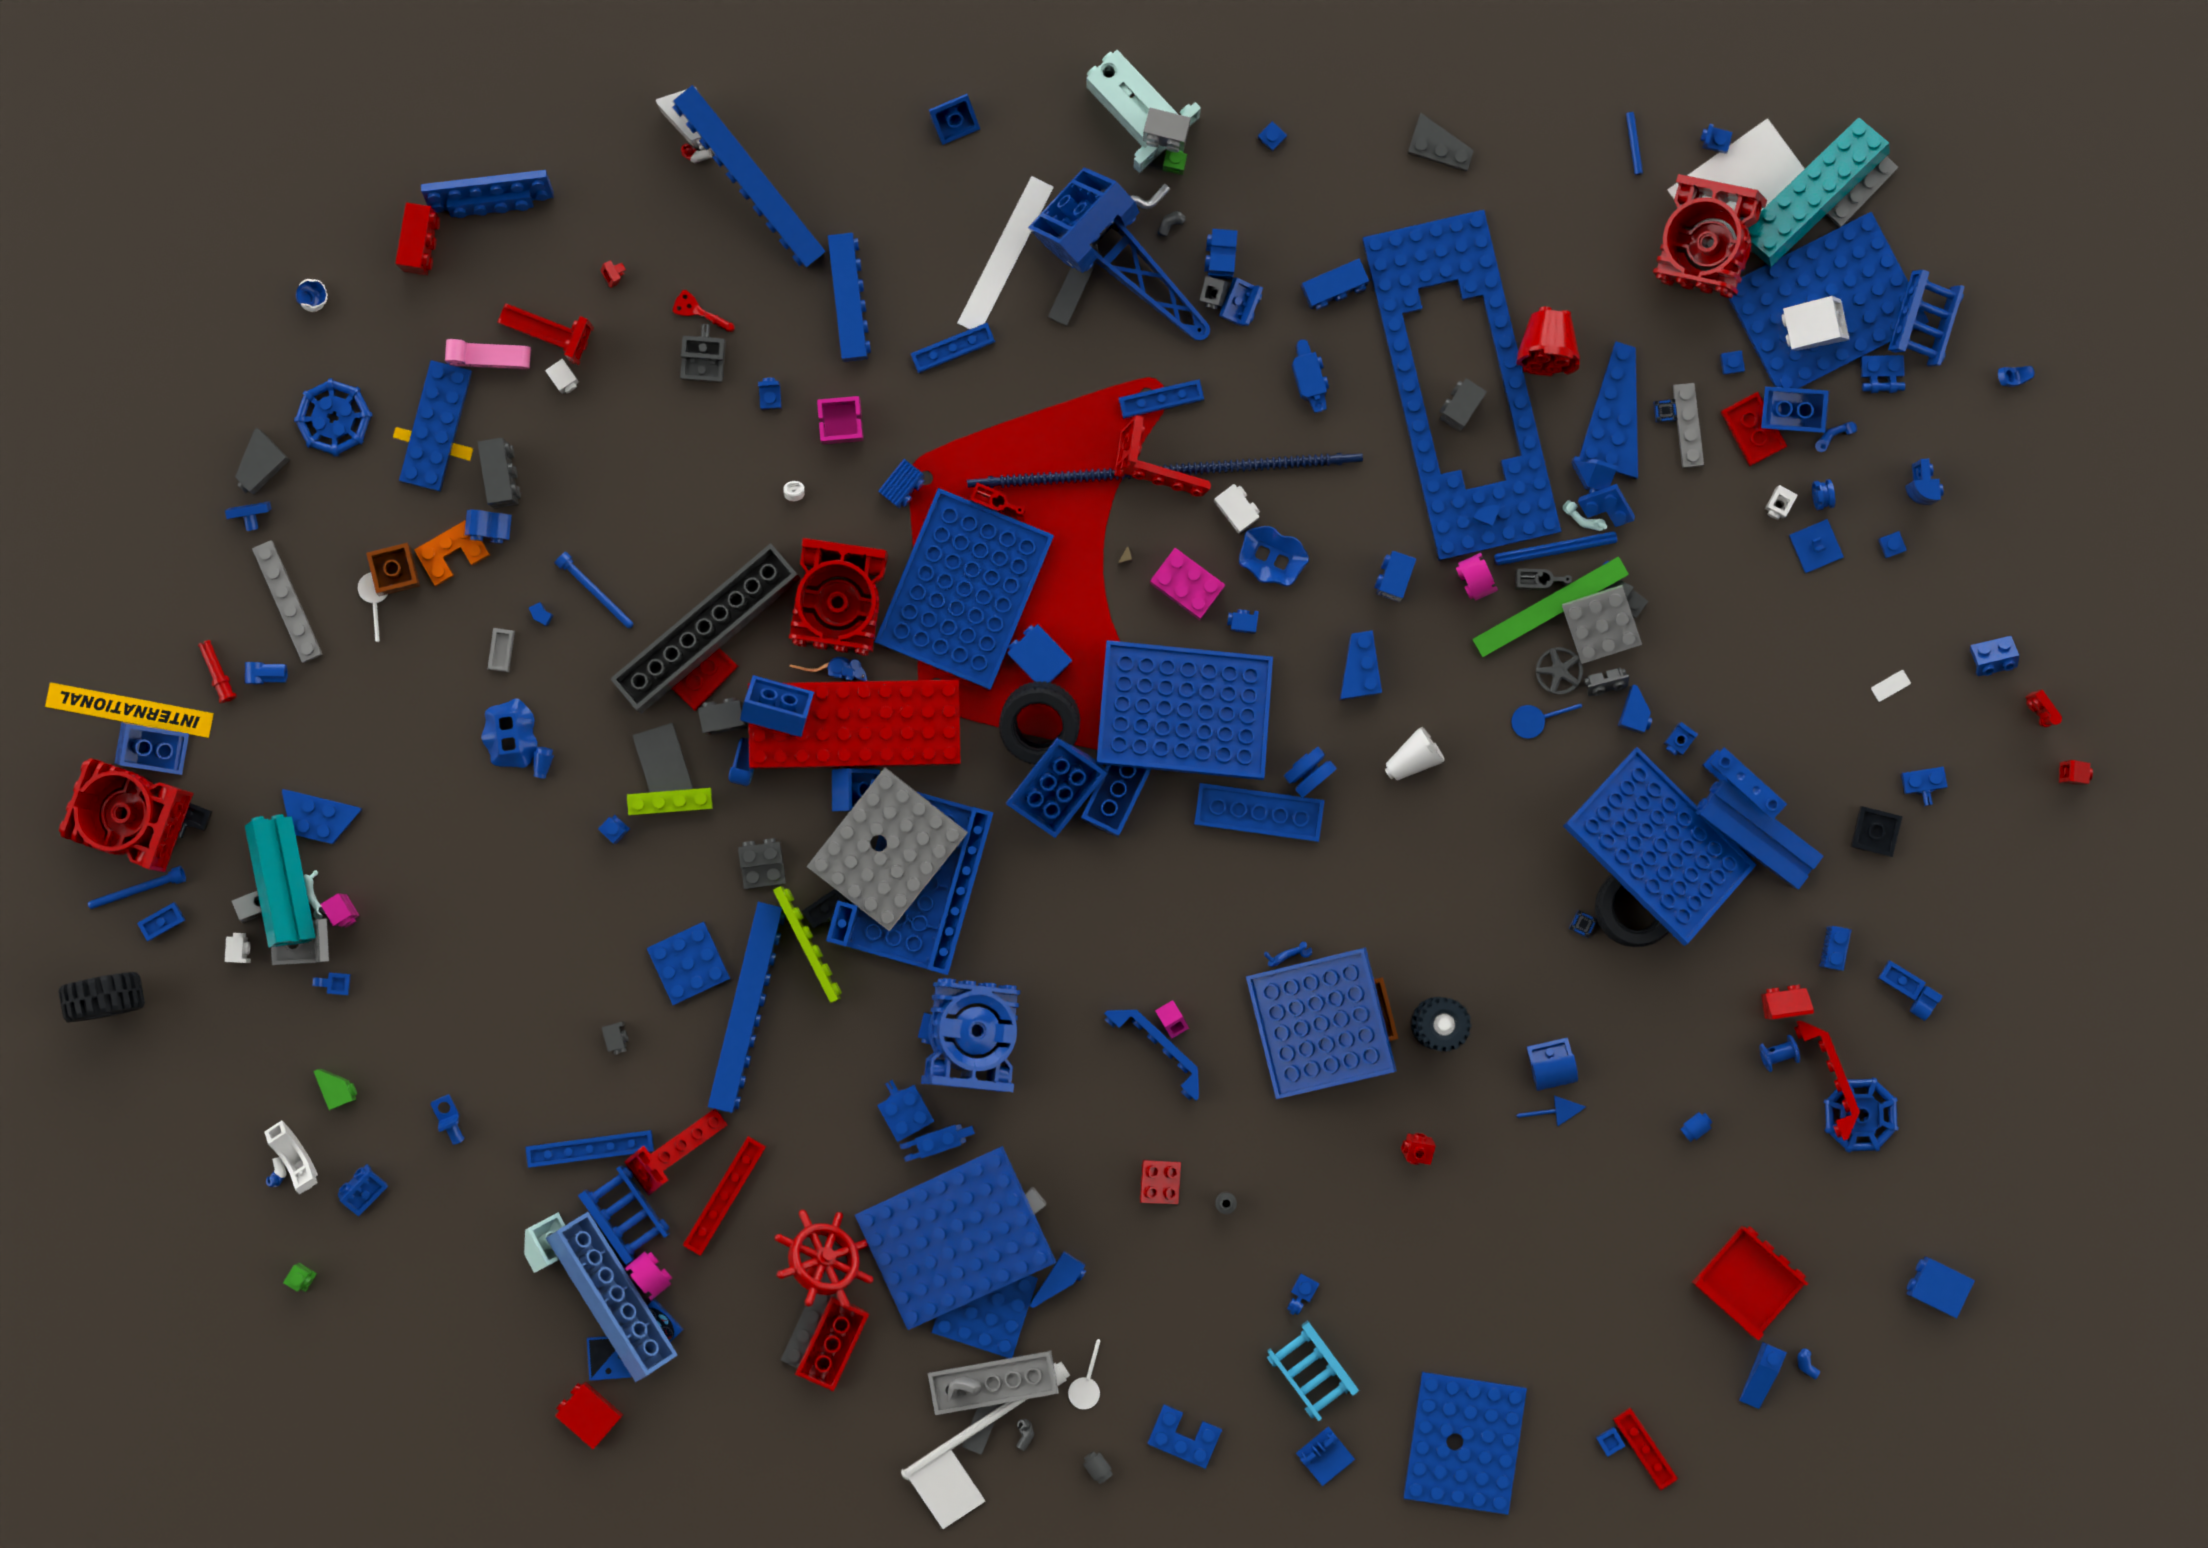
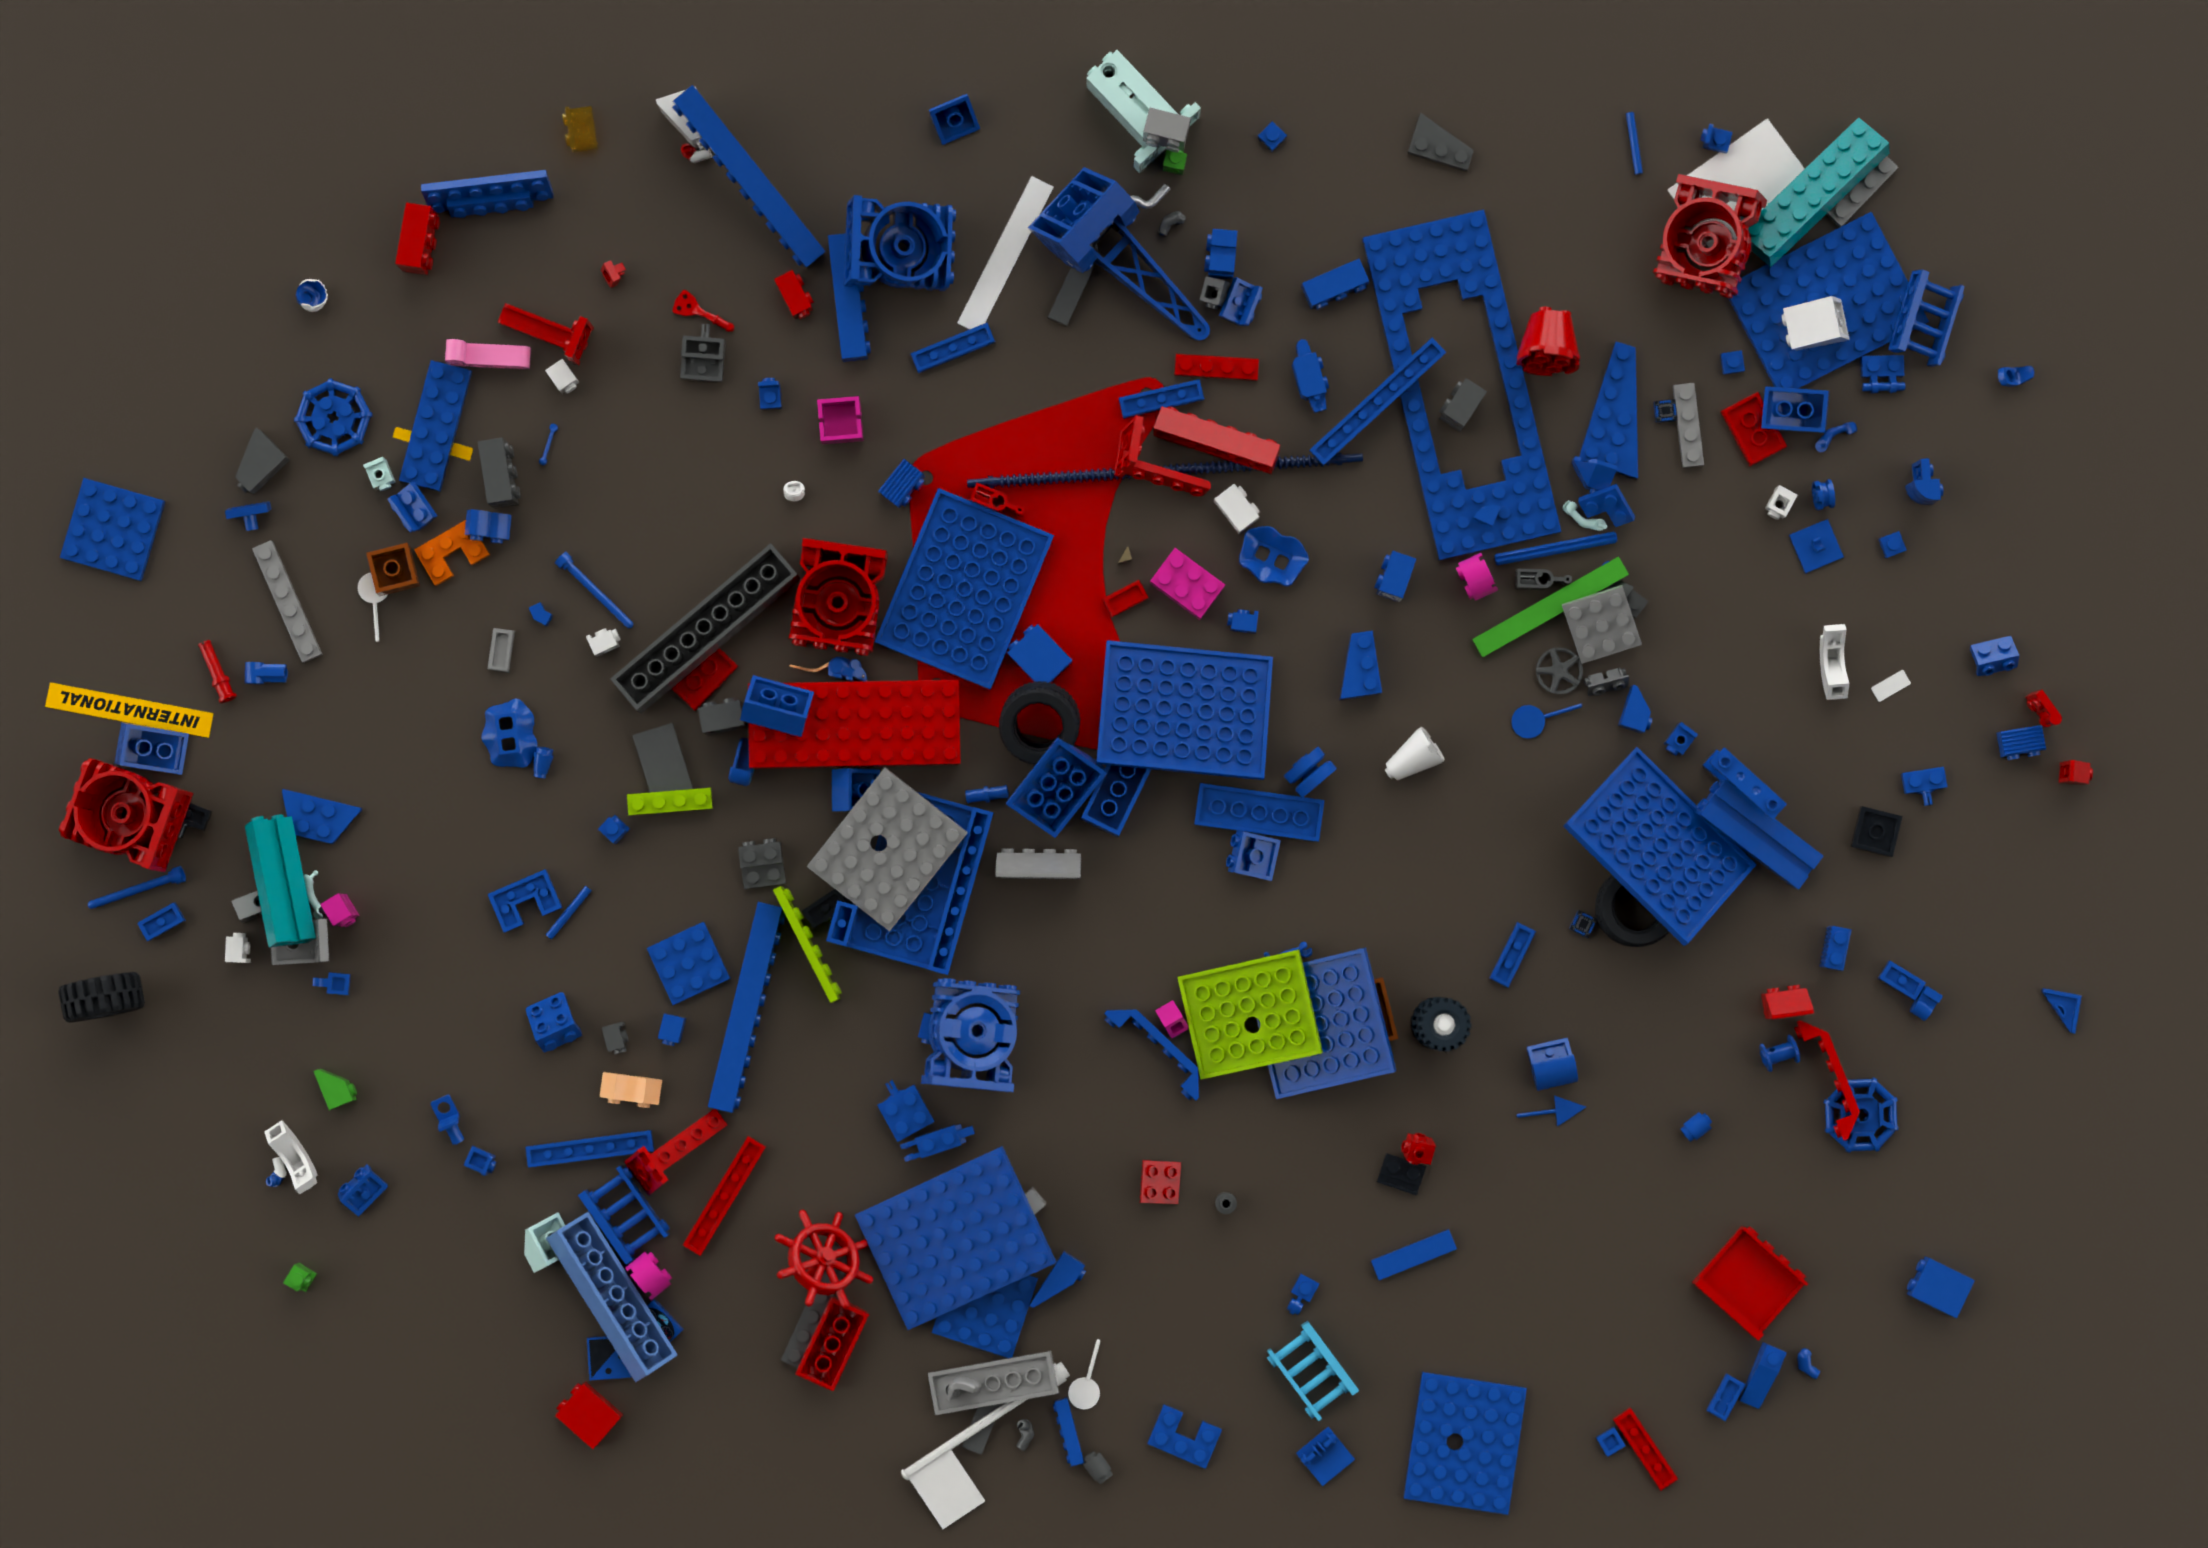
none -> blue plate [60,478,166,581]
none -> light aqua brick [363,457,396,491]
none -> blue bracket [387,482,437,533]
none -> blue bracket [464,1146,497,1176]
none -> blue plate [487,869,563,933]
none -> blue bracket [526,992,583,1053]
none -> blue hinge [539,424,558,465]
none -> blue bar [545,886,592,939]
none -> clear yellow bracket [562,106,598,152]
none -> white brick [586,628,621,657]
none -> light nougat brick [599,1072,662,1108]
none -> blue brick [658,1013,686,1046]
none -> red brick [774,270,814,320]
none -> blue brick [844,195,956,291]
none -> blue pin [965,785,1009,804]
none -> light grey slope [995,849,1081,879]
none -> blue piece [1053,1397,1084,1466]
none -> red tile [1102,580,1149,618]
none -> brick [1153,406,1280,475]
none -> red plate [1174,354,1259,381]
none -> lime plate [1177,949,1323,1080]
none -> blue plate [1226,831,1281,881]
none -> blue plate [1309,337,1446,466]
none -> blue tile [1371,1229,1457,1280]
none -> black plate [1376,1153,1426,1196]
none -> blue tile [1489,922,1536,988]
none -> blue plate [1706,1373,1746,1421]
none -> white arch [1820,624,1849,700]
none -> blue brick [1996,725,2046,760]
none -> blue tile [2041,988,2082,1034]

